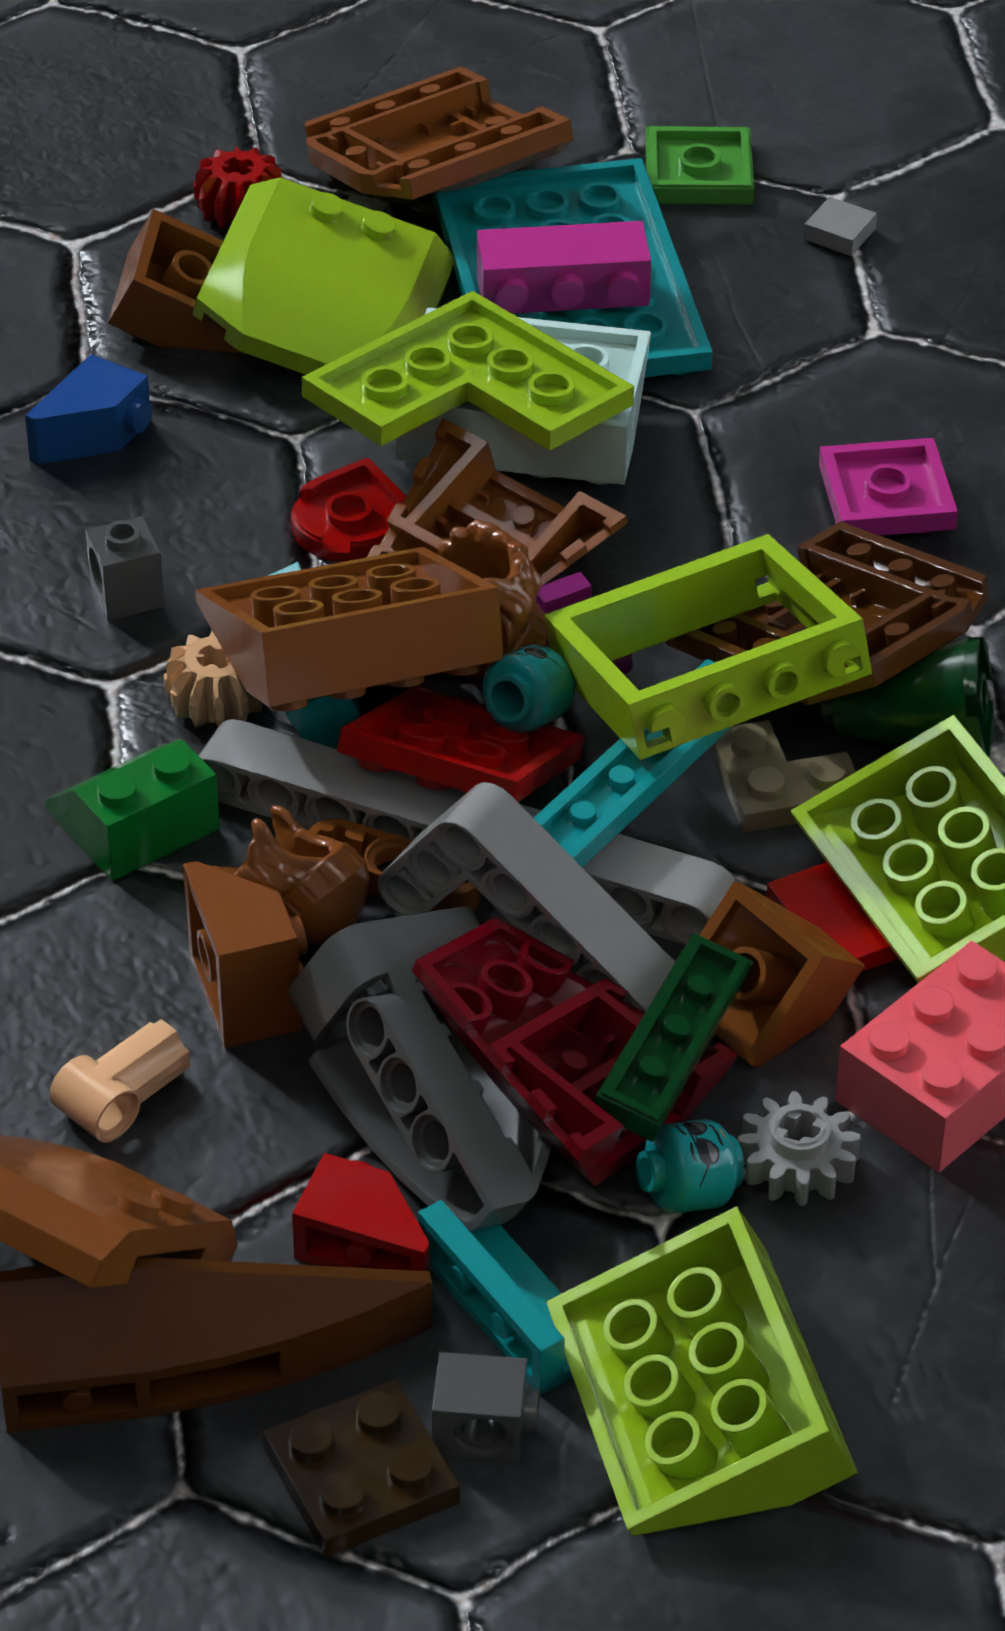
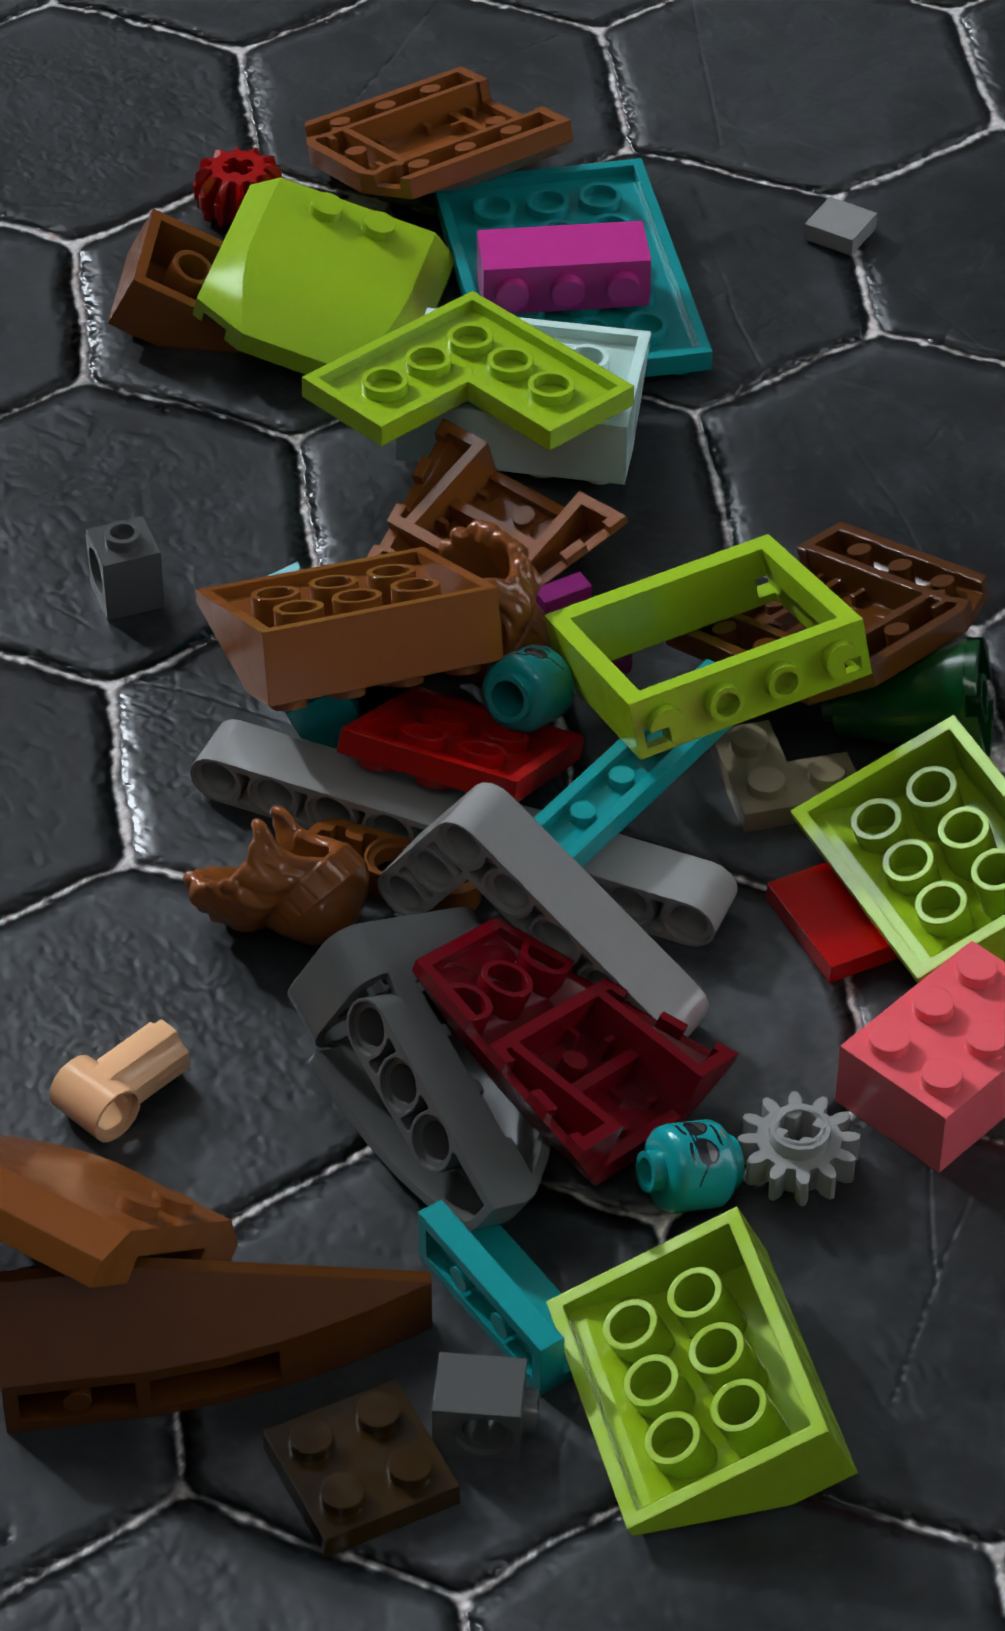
blue slope [25,354,153,464] -> none
green slope [44,738,220,881] -> none
light nougat gear [164,631,263,728] -> none
dark orange slope [183,861,308,1048] -> none
red tile [291,457,406,562] -> none
red slope [292,1153,430,1271] -> none
dark green tile [594,933,753,1142] -> none
bright green tile [645,126,754,205] -> none
dark orange slope [700,881,865,1067] -> none
dark pink plate [819,438,958,536] -> none

